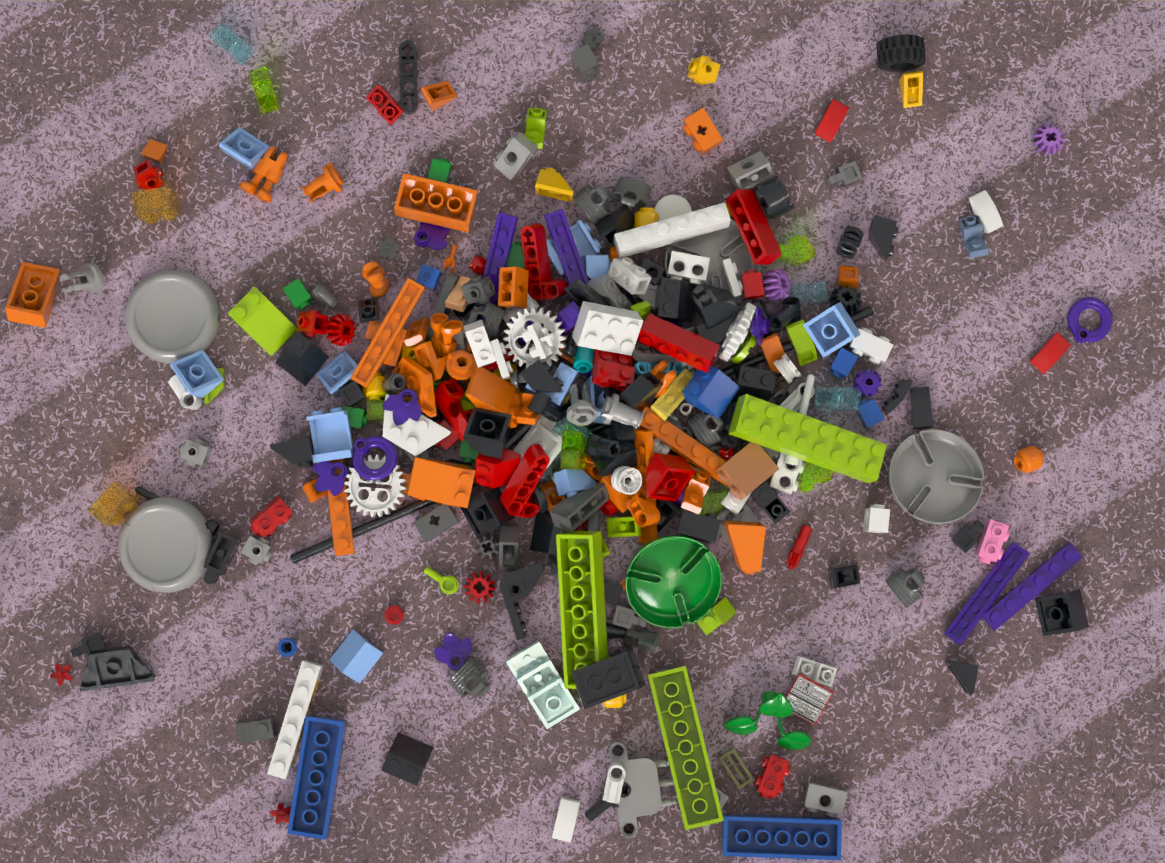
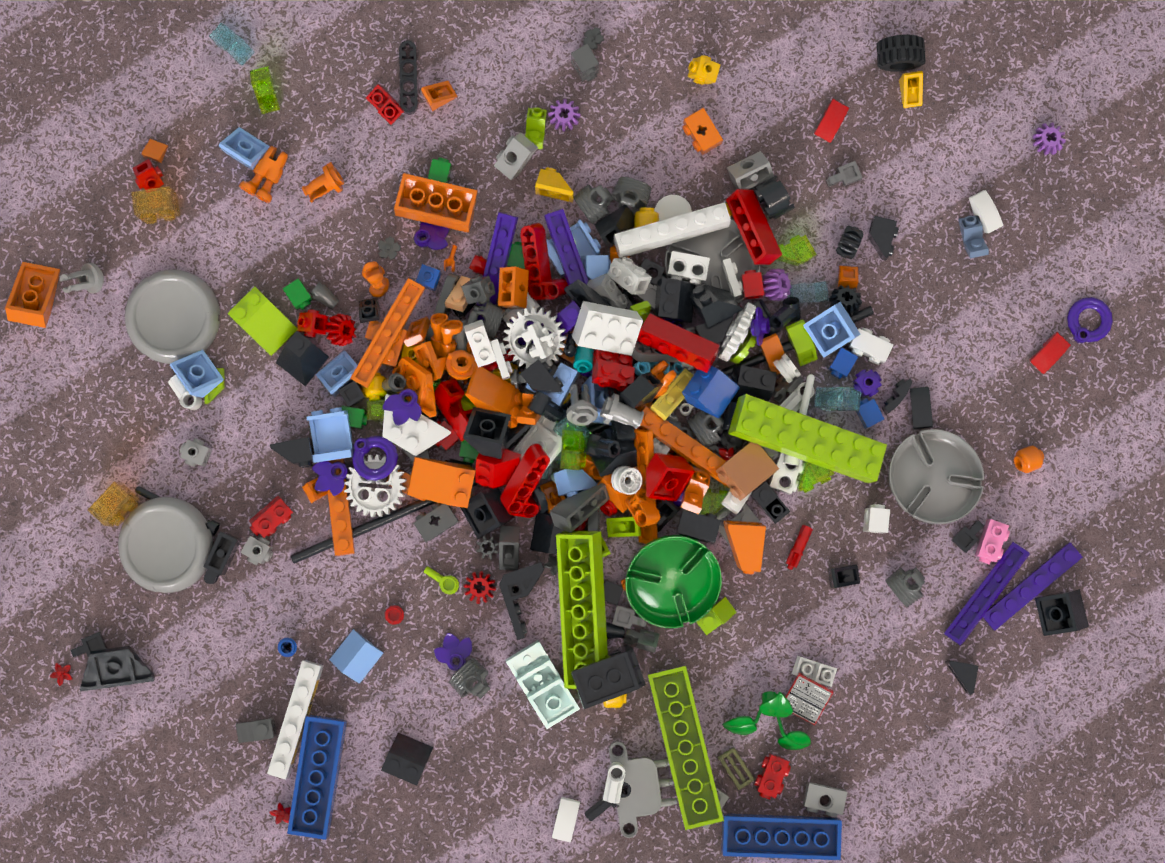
none -> medium lavender gear [548,99,580,132]

